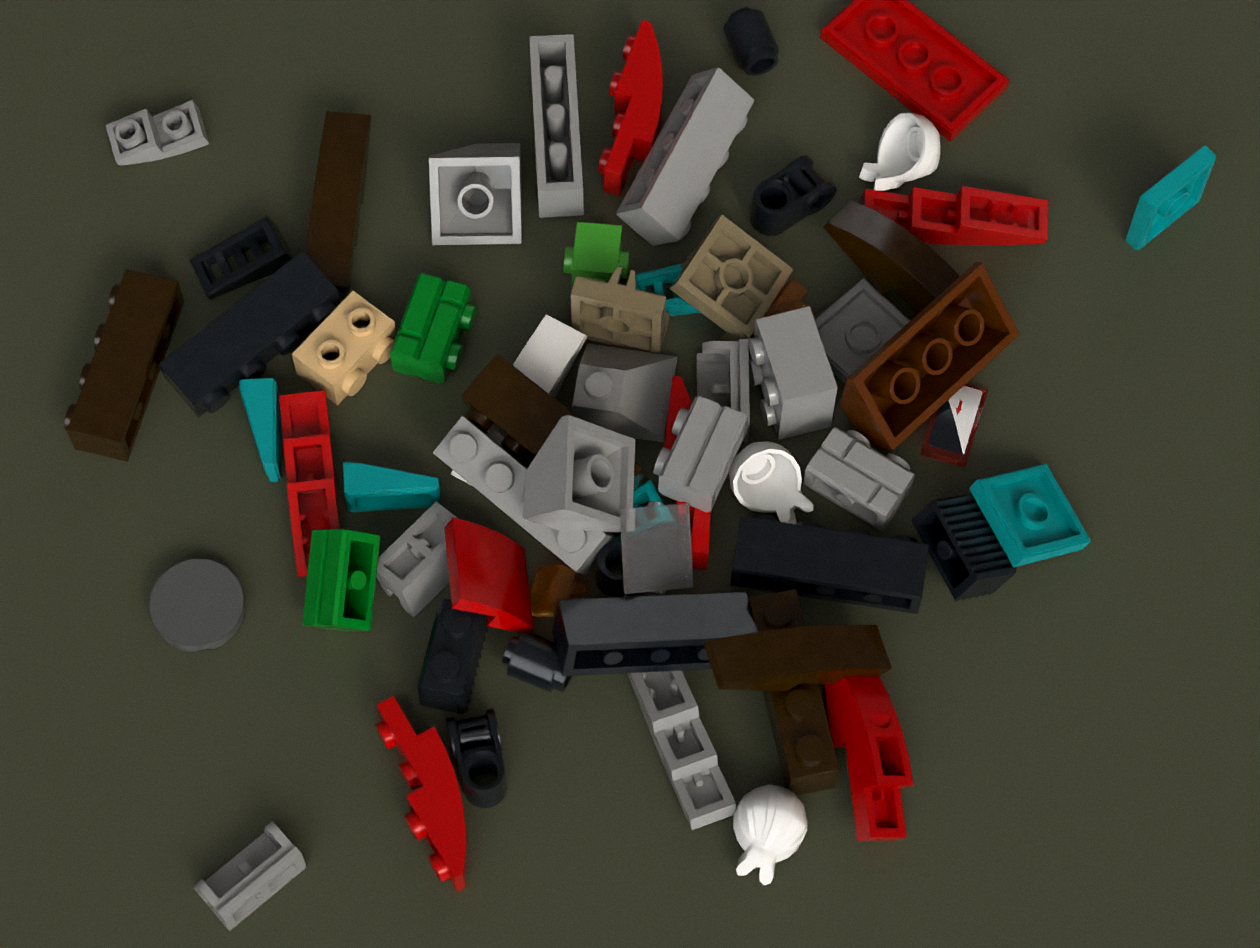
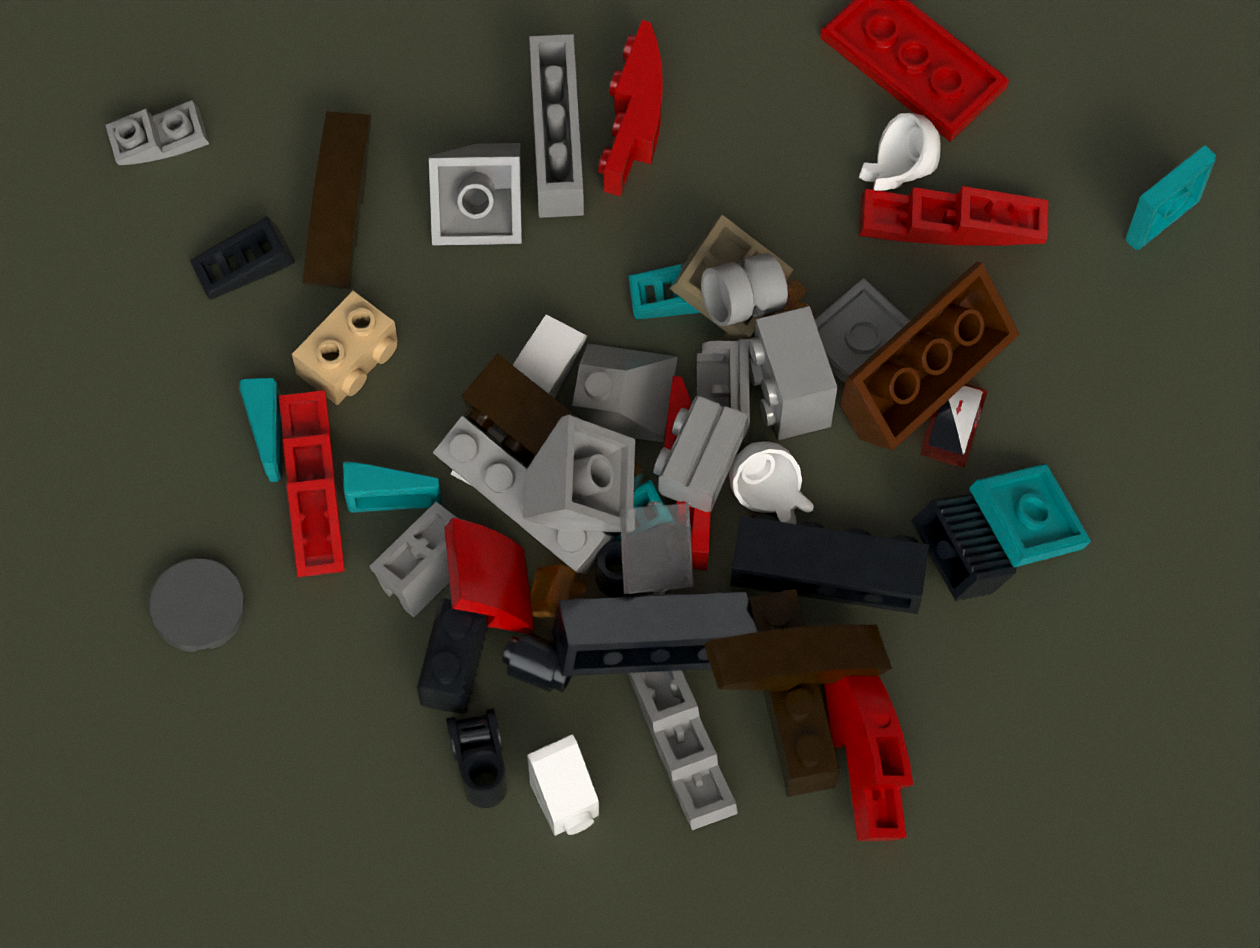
dark brown brick [64,269,184,462] -> none
black brick [158,250,341,417] -> none
light grey hinge [194,821,307,931] -> none
green brick [302,529,381,631] -> none
red slope [374,696,468,892] -> none
green brick [390,273,477,384] -> none
bright green brick [564,222,629,288] -> none
dark tan piece [571,266,670,354] -> none
light grey brick [616,67,755,246] -> none
black brick [723,8,779,76] -> none
white piece [733,784,808,886] -> none
black piece [750,155,837,236] -> none
light grey brick [803,427,915,532] -> none
dark brown slope [823,200,960,315] -> none
none -> white slope [527,734,599,836]
none -> light grey wheel [701,253,788,326]

